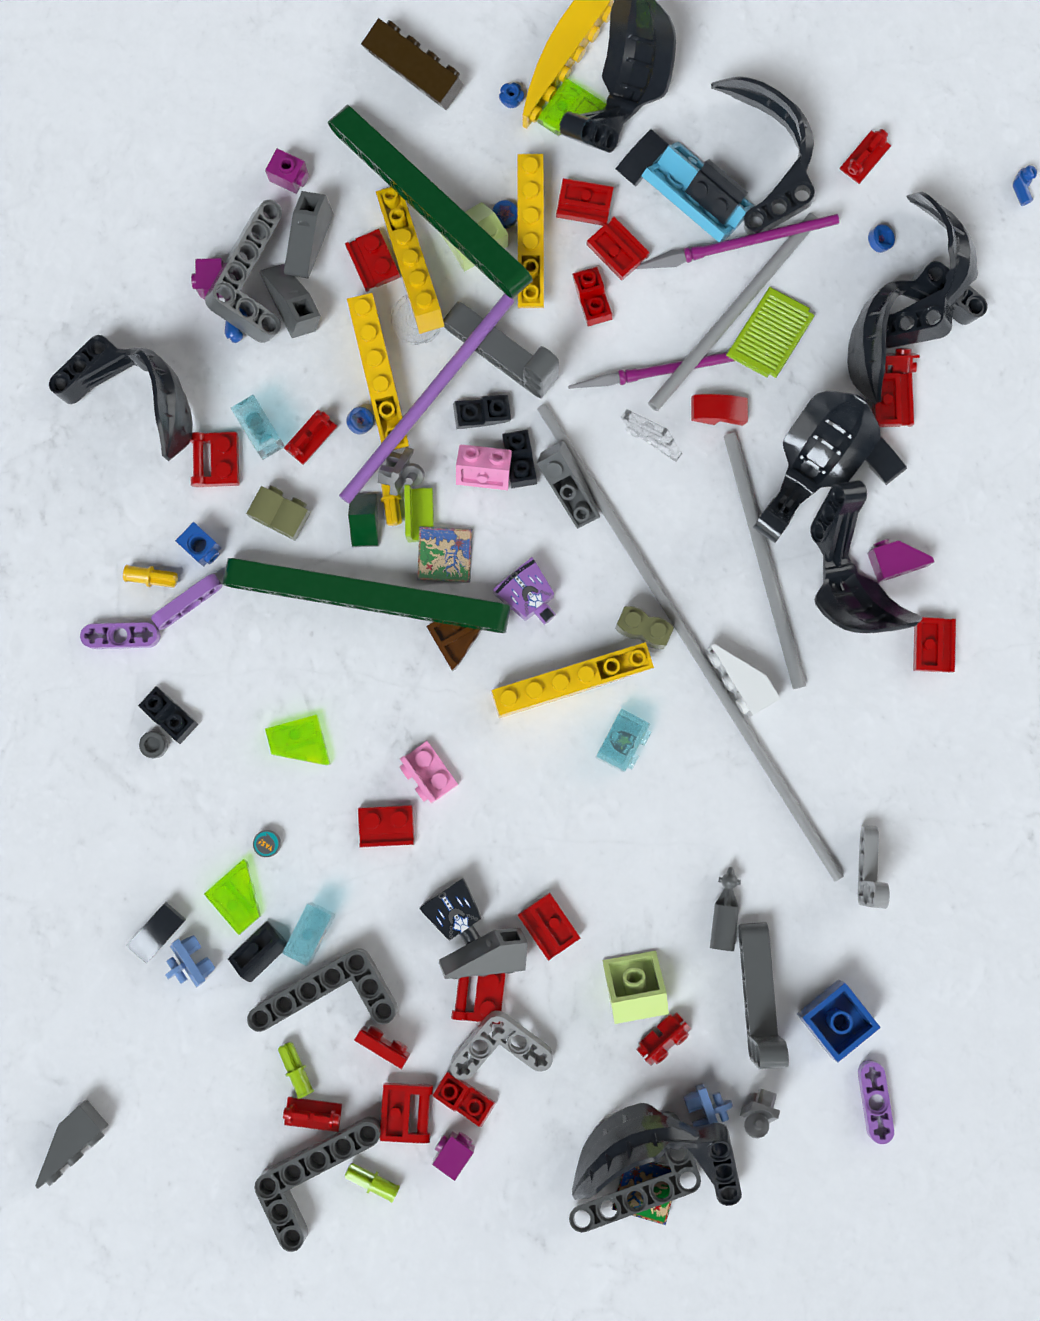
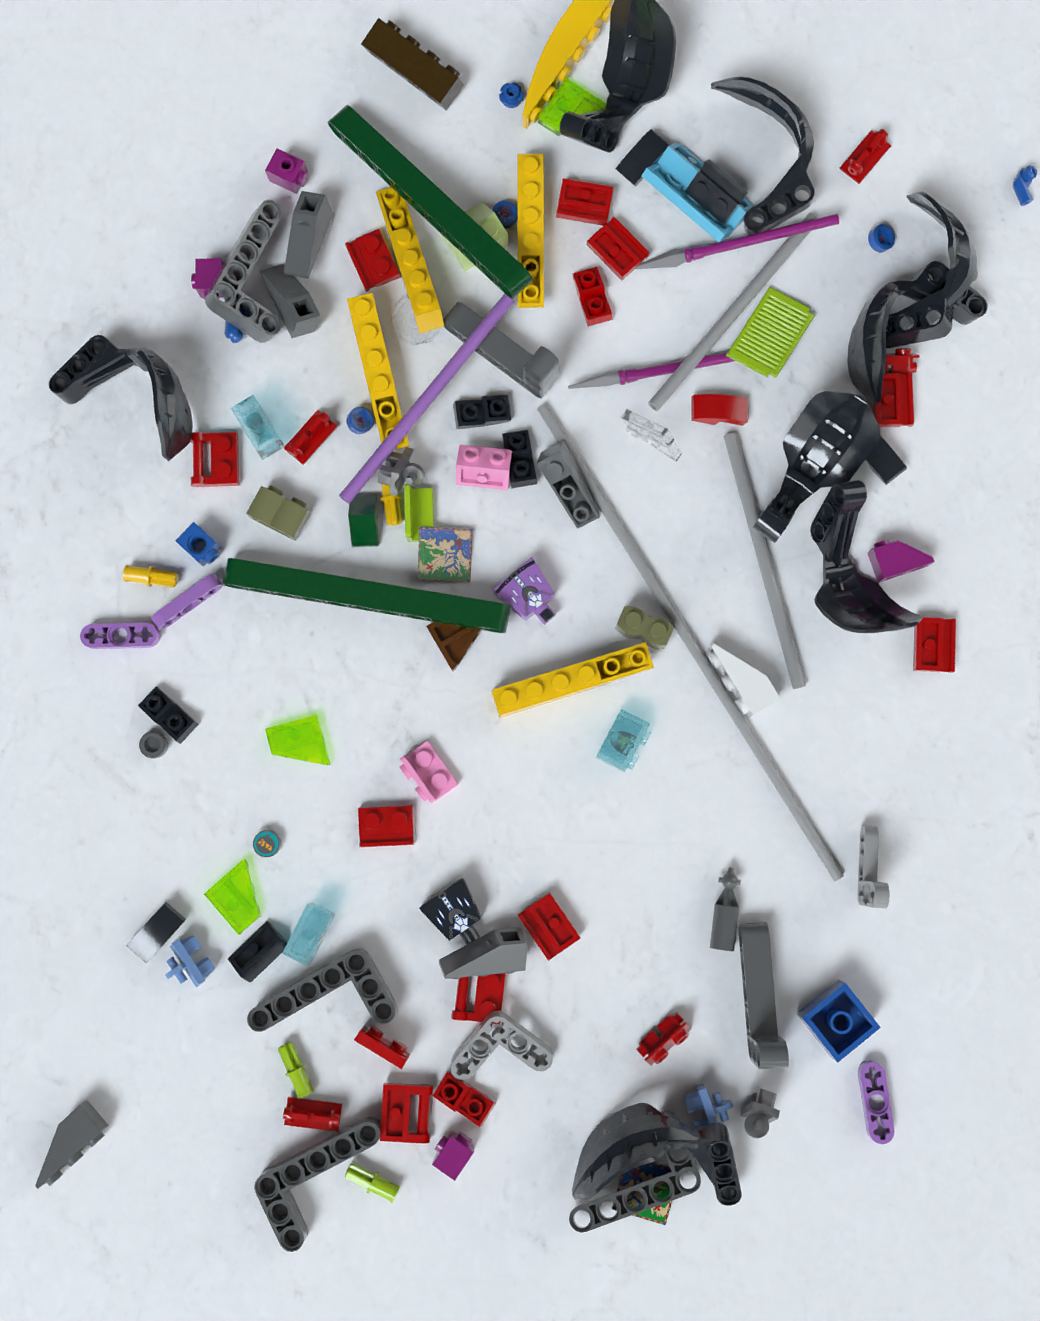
yellowish green slope [602,951,669,1024] -> none

